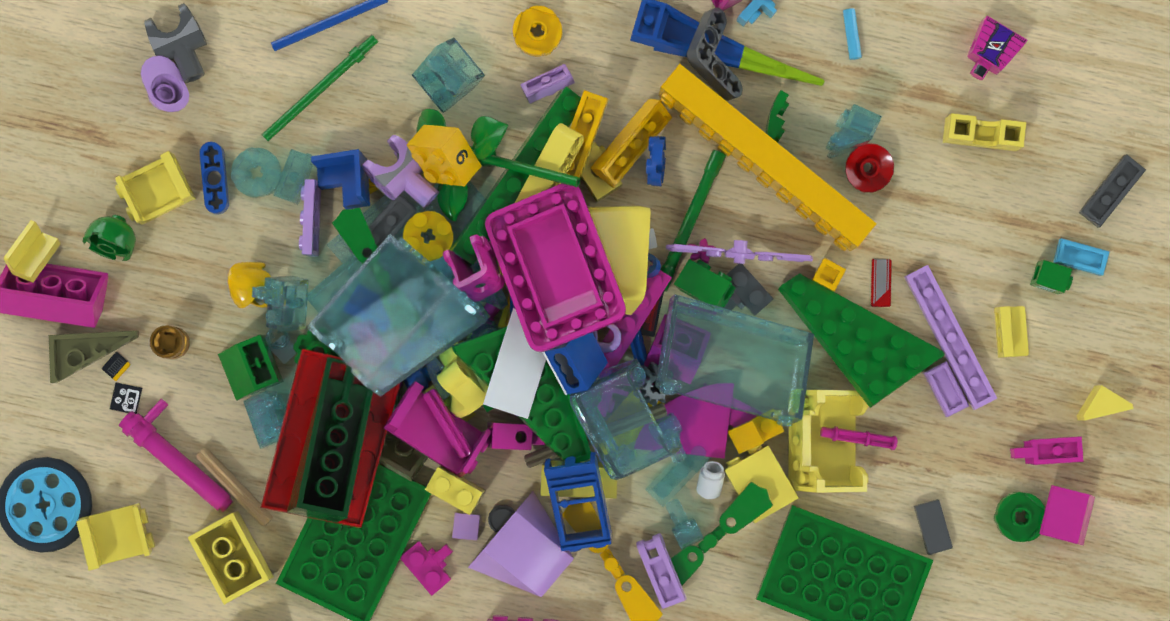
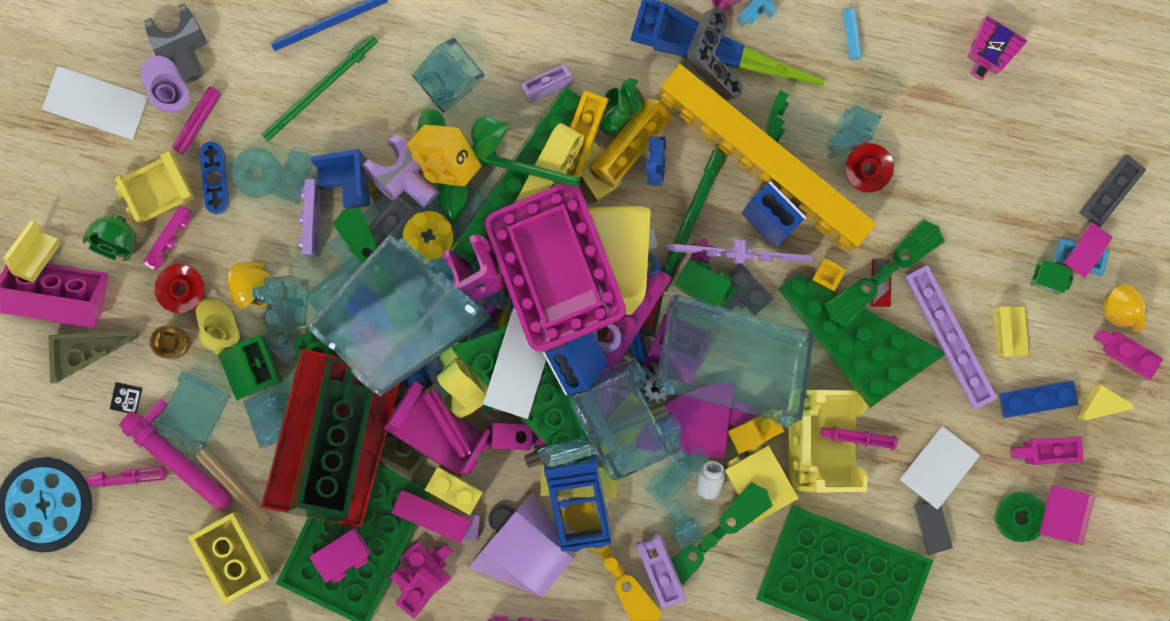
light yellow panel [76,503,155,571] -> none
black sticker [102,352,131,381] -> none
yellow plate [513,6,562,57] -> none
lavender tile [923,361,969,417] -> none
light yellow arch [943,113,1026,151] -> none
none -> white sticker [42,66,148,140]
none -> dark pink piece [87,466,167,487]
none -> dark pink hinge [143,205,192,271]
none -> red dish [154,264,205,313]
none -> clear light blue panel [154,371,231,450]
none -> dark pink axle [172,87,221,154]
none -> light yellow piece [196,298,240,355]
none -> dark pink brick [310,528,372,583]
none -> dark pink hinge [390,565,442,619]
none -> dark pink tile [391,489,471,543]
none -> clear light blue plate [539,436,597,467]
none -> green hair [599,78,644,136]
none -> blue piece [741,181,806,248]
none -> green piece [825,219,945,327]
none -> white sticker [900,426,980,510]
none -> blue plate [998,380,1079,418]
none -> dark pink slope [1063,223,1112,278]
none -> dark pink hinge [1093,329,1163,380]
none -> yellow piece [1102,284,1146,333]

